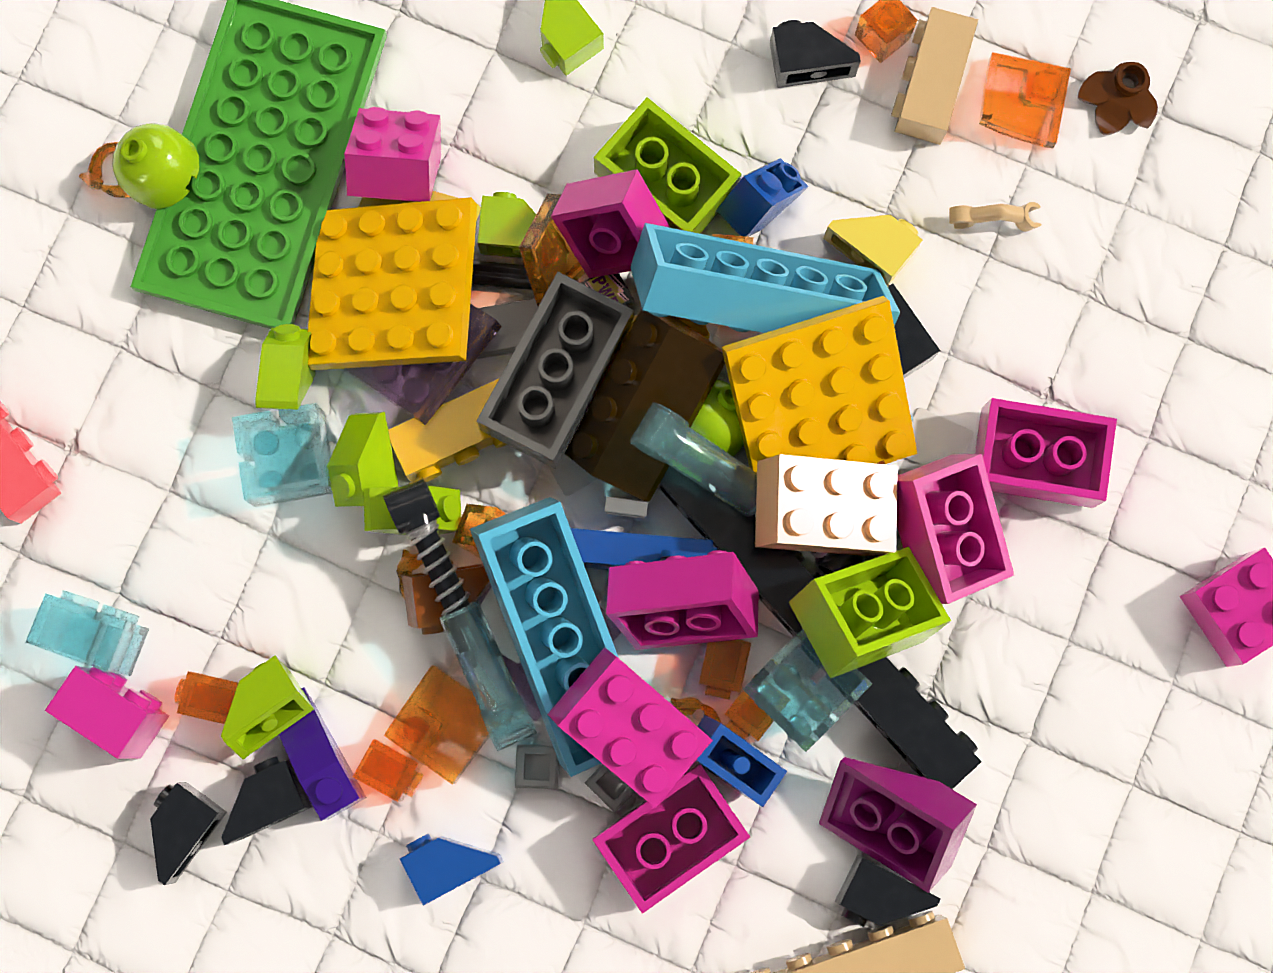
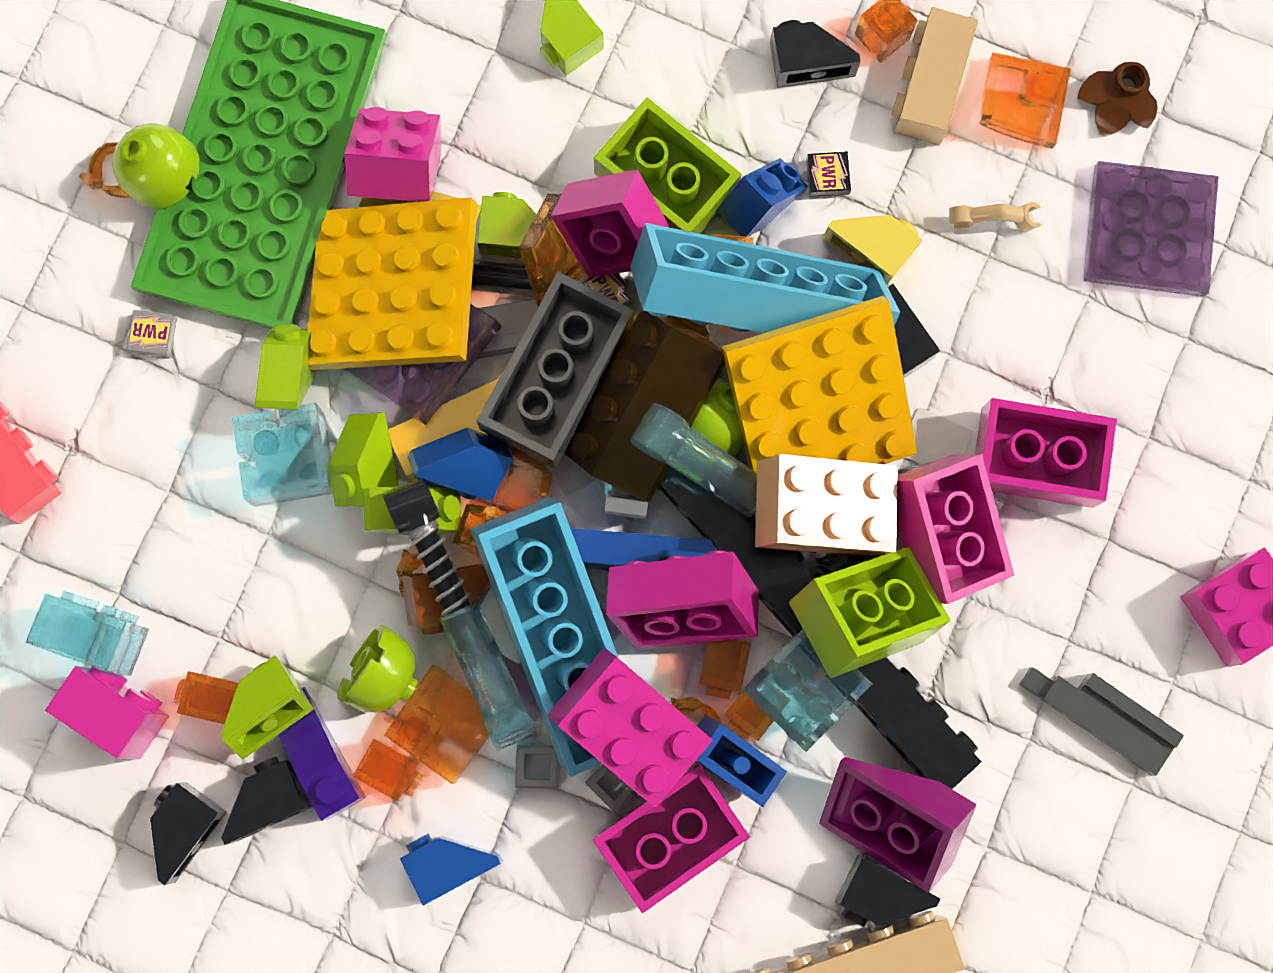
none -> tile [126,310,177,358]
none -> lime cylinder [337,625,418,712]
none -> blue slope [407,427,513,502]
none -> clear orange brick [494,449,553,511]
none -> tile [806,151,851,197]
none -> dark grey piece [1019,667,1185,776]
none -> clear purple plate [1083,161,1219,297]

